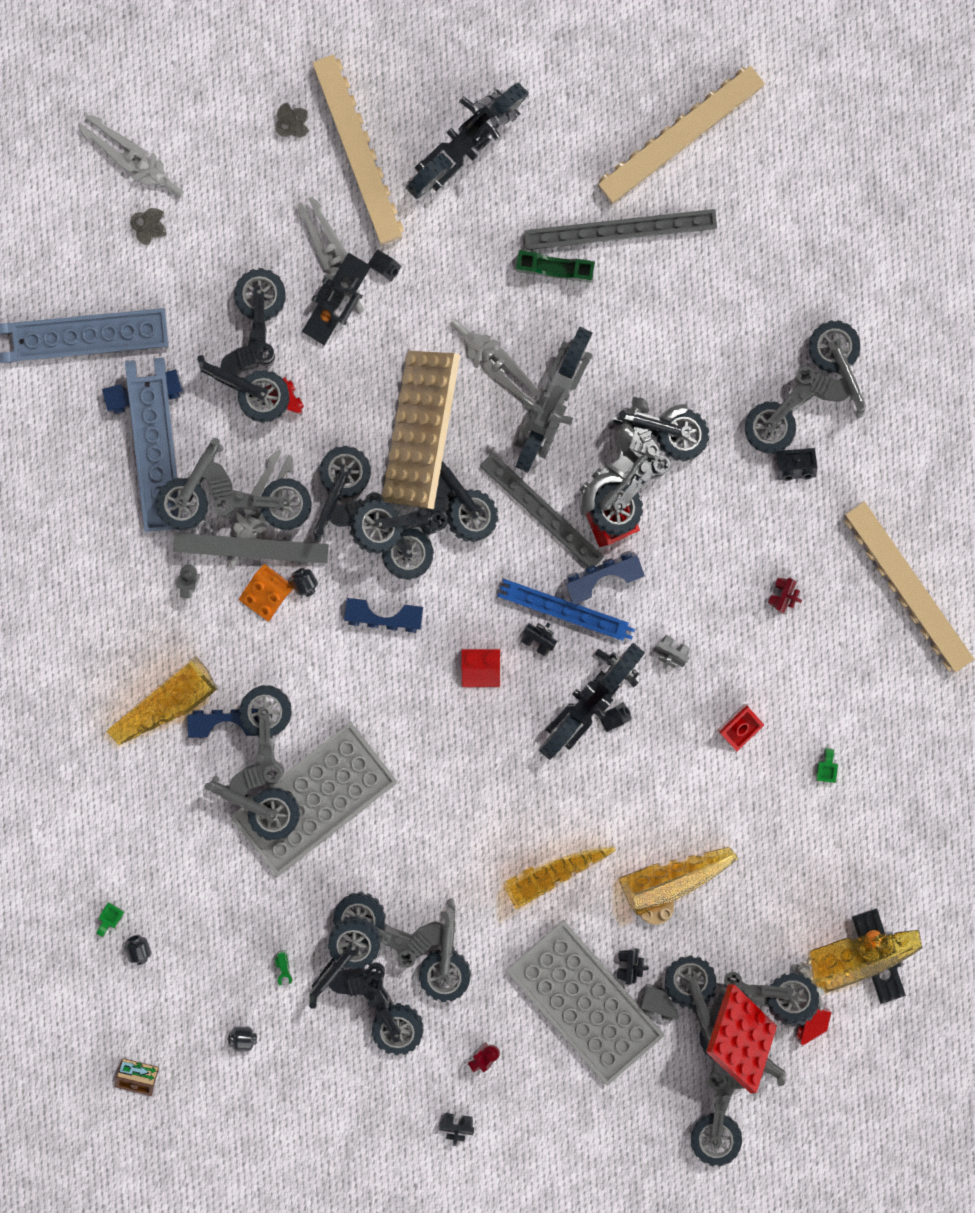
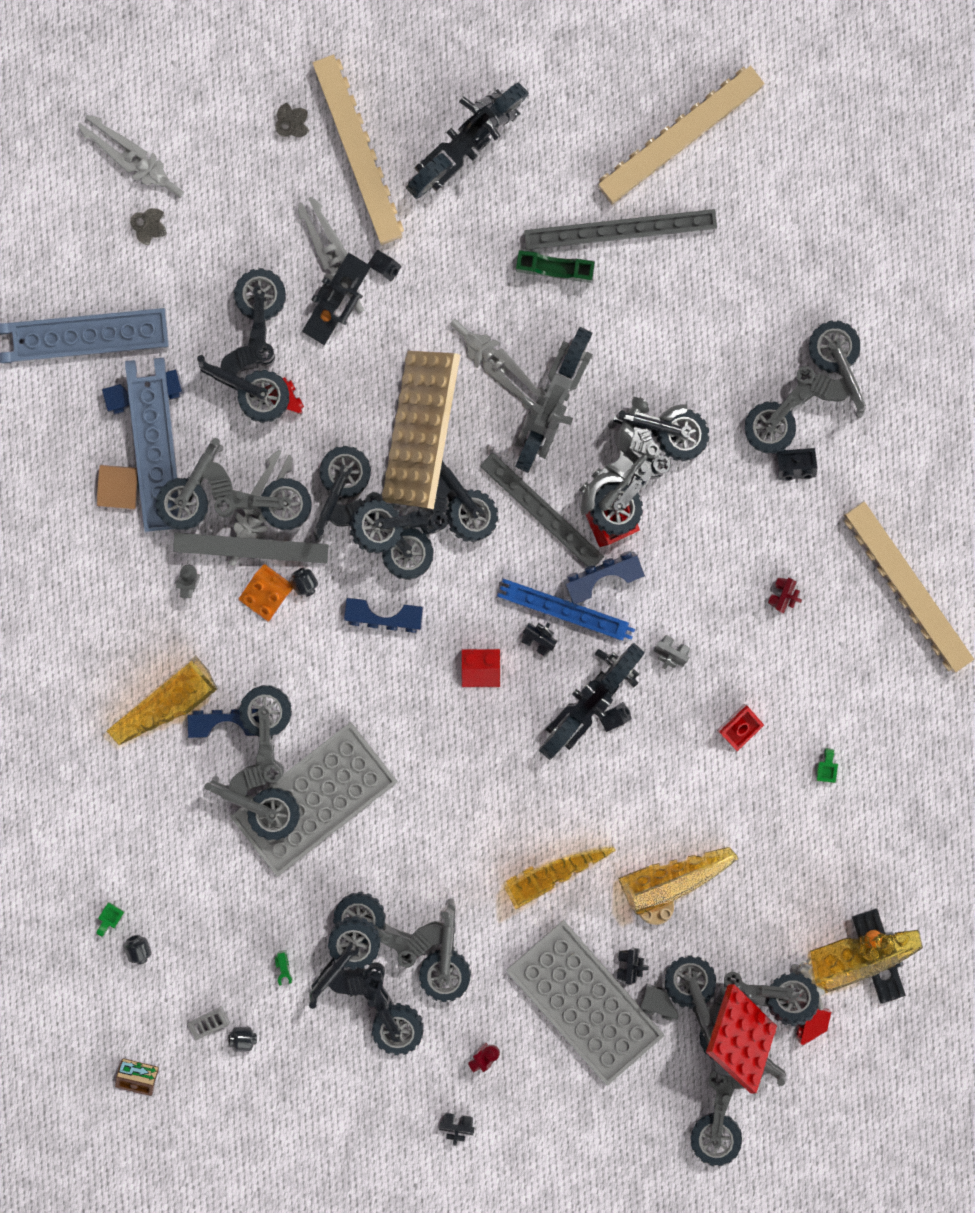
none -> medium nougat slope [97,465,138,509]
none -> light grey slope [187,1006,230,1040]

